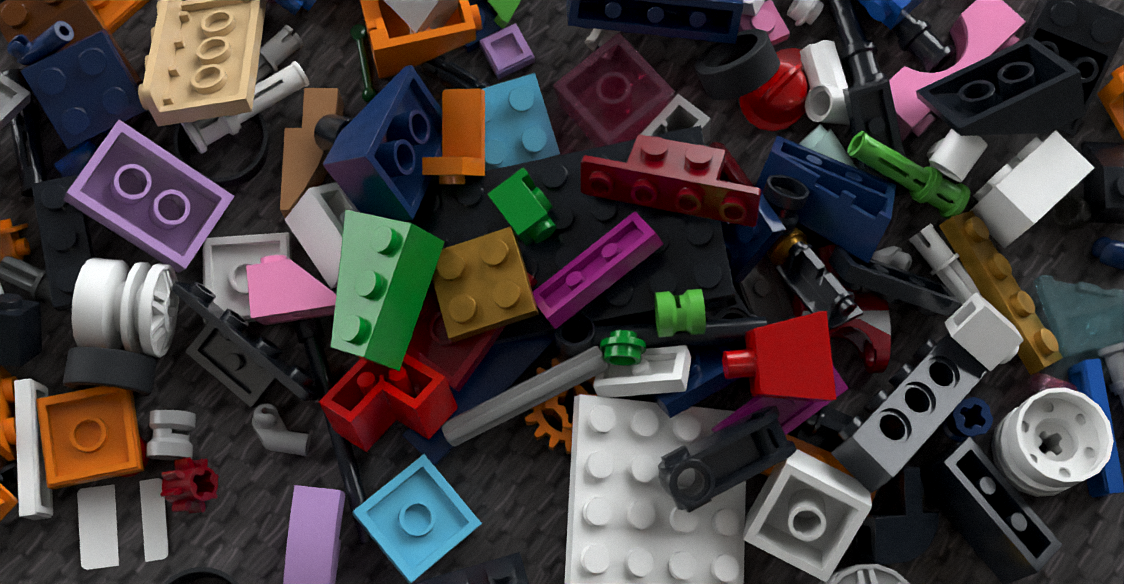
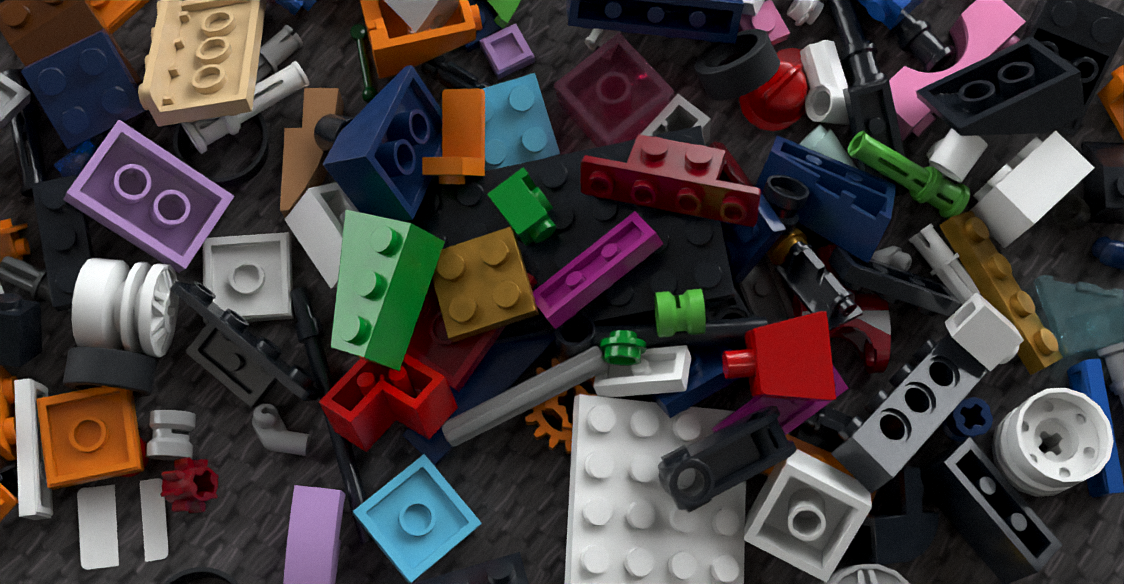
dark blue arm [7,21,74,65] -> none
bright pink slope [246,255,336,325] -> none
clear pink tile [1028,373,1078,393] -> none

